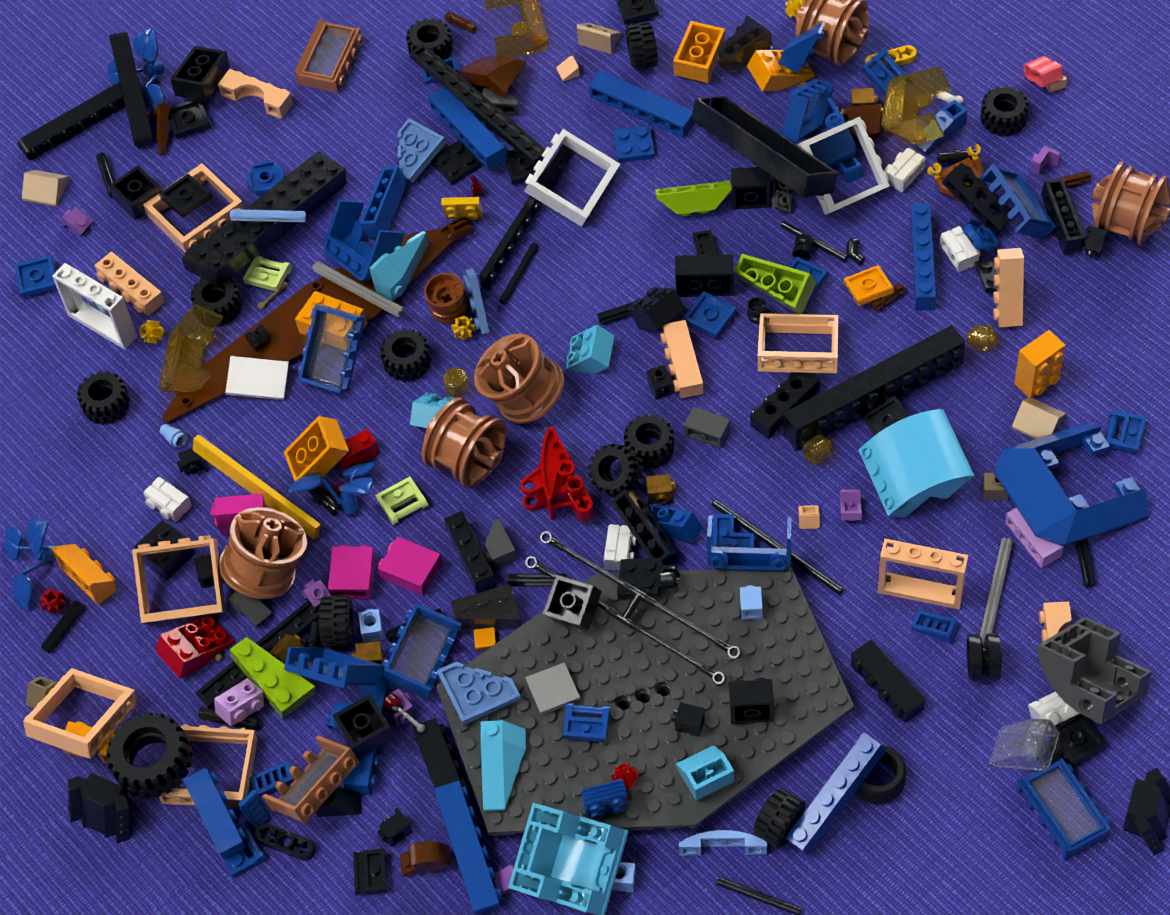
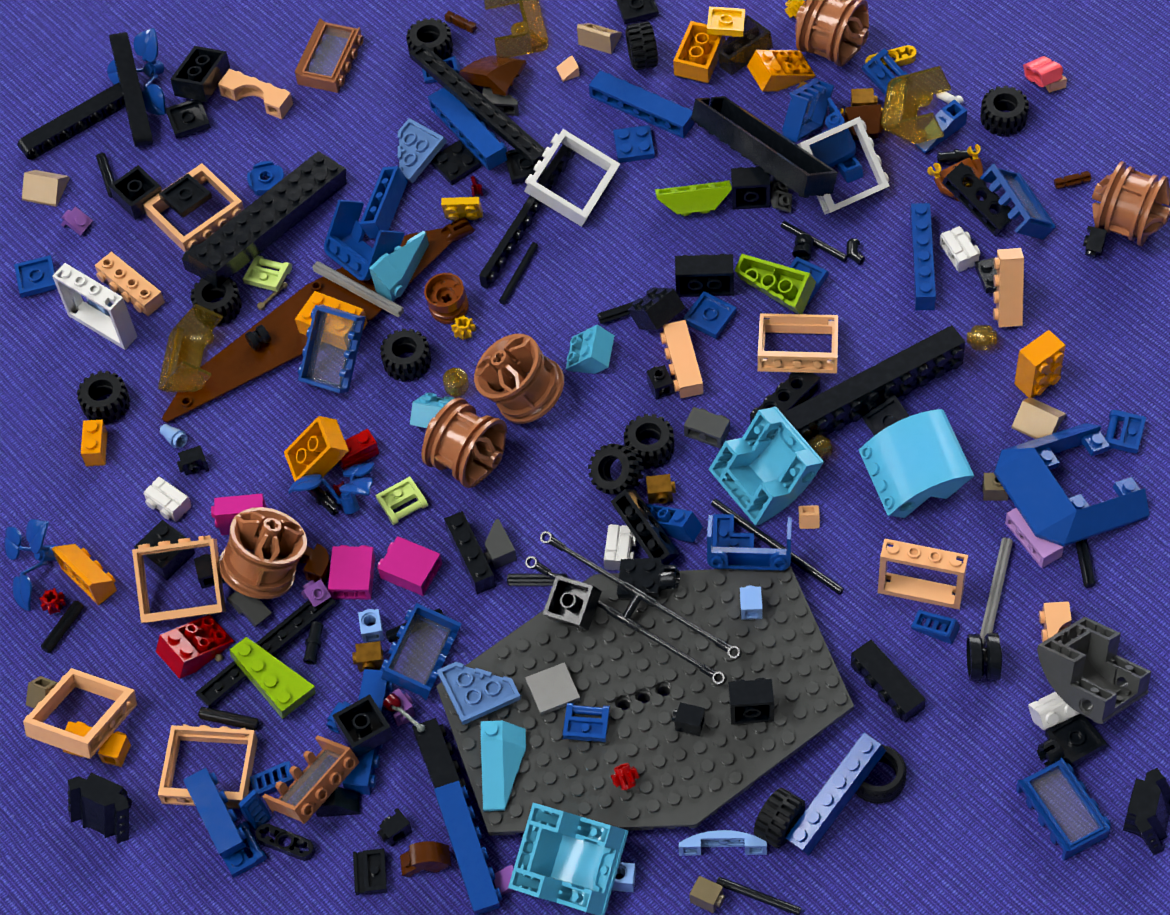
black tyre [106,712,193,798] -> none
yellow gear [140,320,164,344] -> none
reddish brown piece [149,102,170,155] -> none
yellow tile [193,434,321,540] -> none
lavender brick [214,678,264,727] -> none
white tile [225,356,289,400] -> none
light blue axle [230,209,306,222] -> none
pearl gold brick [270,634,304,664] -> none
blue window [284,647,383,689] -> none
black tyre [319,595,354,648] -> none
clear smoke wedge [451,584,522,631] -> none
medium blue plate [463,268,489,334] -> none
light orange tile [474,627,496,651] -> none
red piece [520,426,594,522] -> none
blue brick [581,779,628,820] -> none
medium azure slope [675,745,734,801] -> none
black plate [692,230,717,255] -> none
black wheel [747,297,767,324] -> none
blue slope [778,23,825,73] -> none
medium lavender bracket [840,489,862,521] -> none
light orange tile [843,265,894,306] -> none
reddish brown axle [871,283,905,311] -> none
white brick [884,148,926,192] -> none
blue plate [962,219,999,253] -> none
clear slope [988,718,1060,771] -> none
medium lavender bracket [1031,146,1061,176] -> none
black brick [1041,178,1086,255] -> none
none -> light orange brick [81,419,108,466]
none -> reddish brown brick [299,543,331,585]
none -> dark tan brick [689,876,725,913]
none -> yellow plate [707,6,745,37]
none -> medium azure slope [708,406,824,526]

